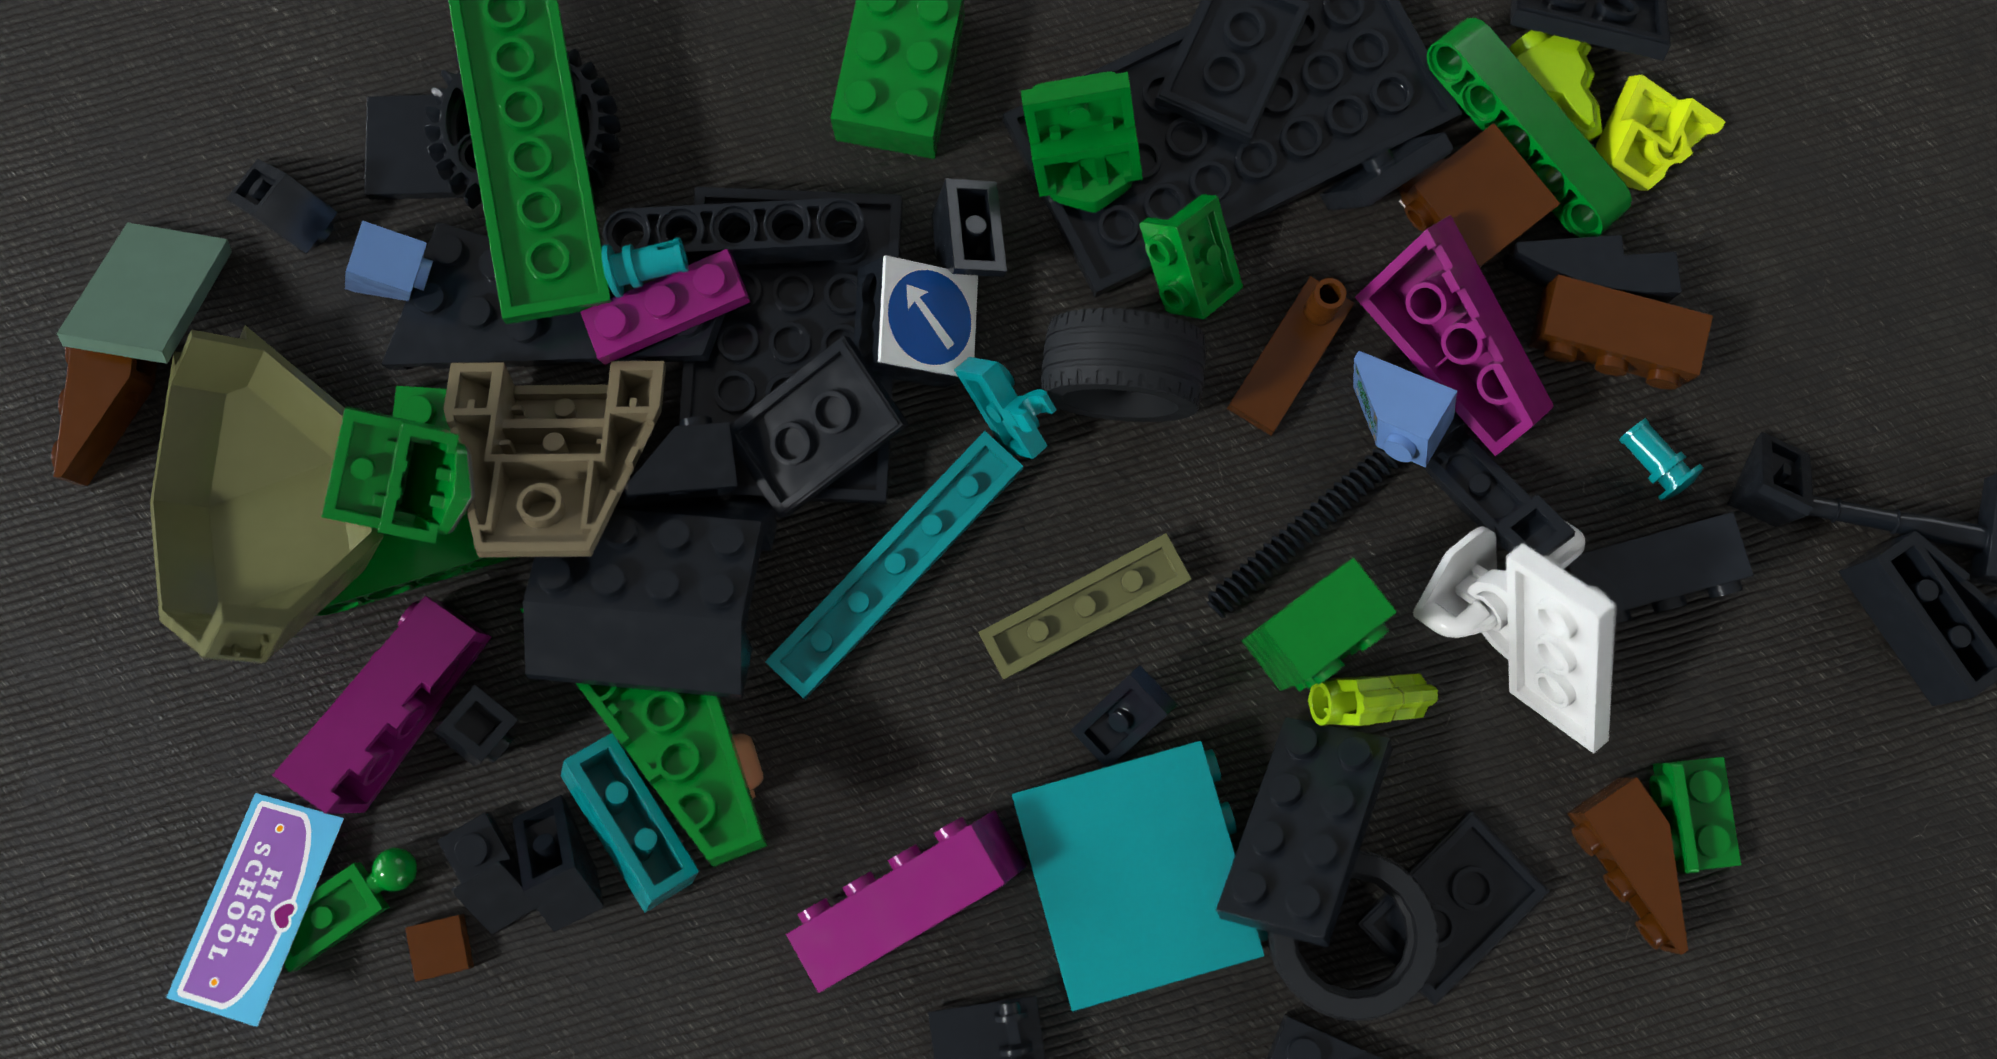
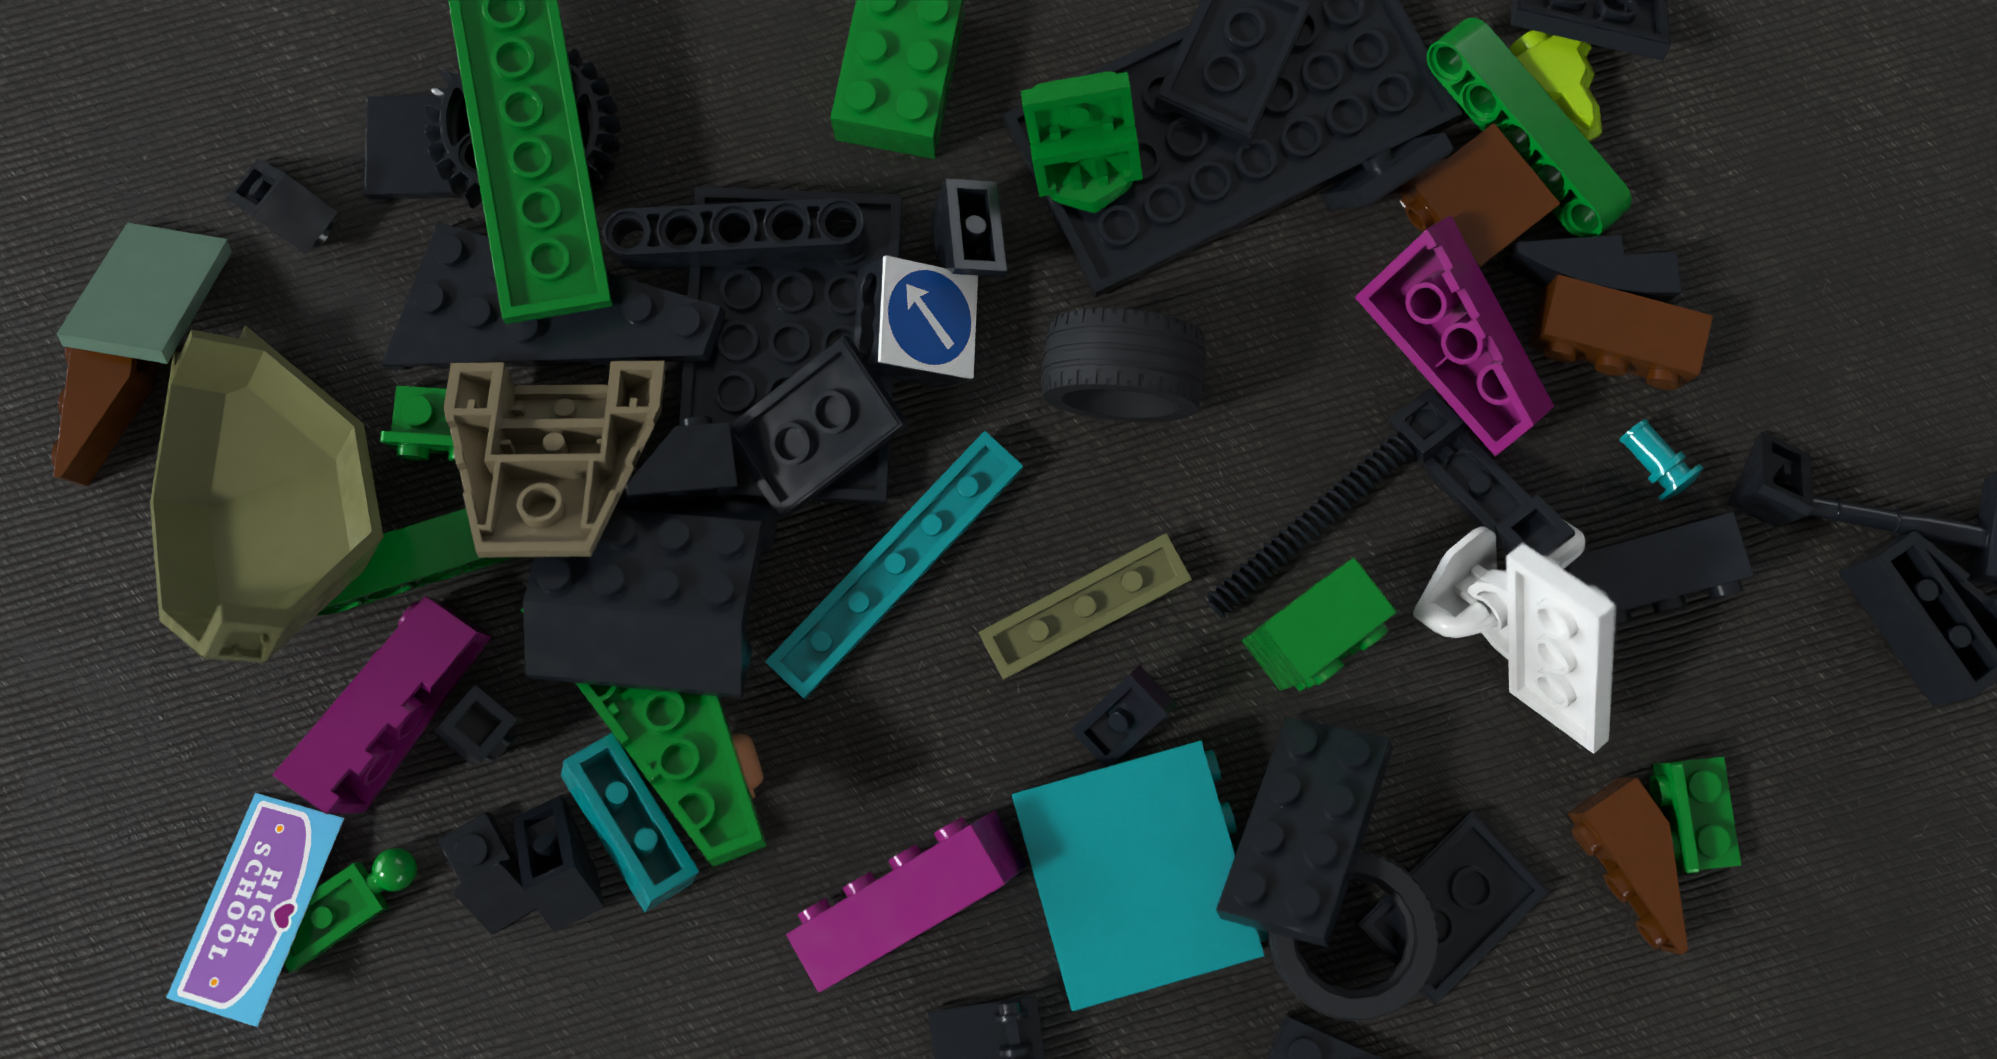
green piece [321,406,475,544] -> none
medium blue slope [345,221,433,301] -> none
reddish brown tile [405,914,474,982] -> none
magenta plate [581,249,751,365] -> none
teal pin [602,237,689,298] -> none
teal plate [954,357,1057,459] -> none
green bracket [1139,194,1243,319] -> none
reddish brown piece [1227,276,1354,435] -> none
lime rock [1308,673,1438,726] -> none
medium blue slope [1353,351,1457,468] -> none
neon yellow slope [1595,75,1725,191] -> none

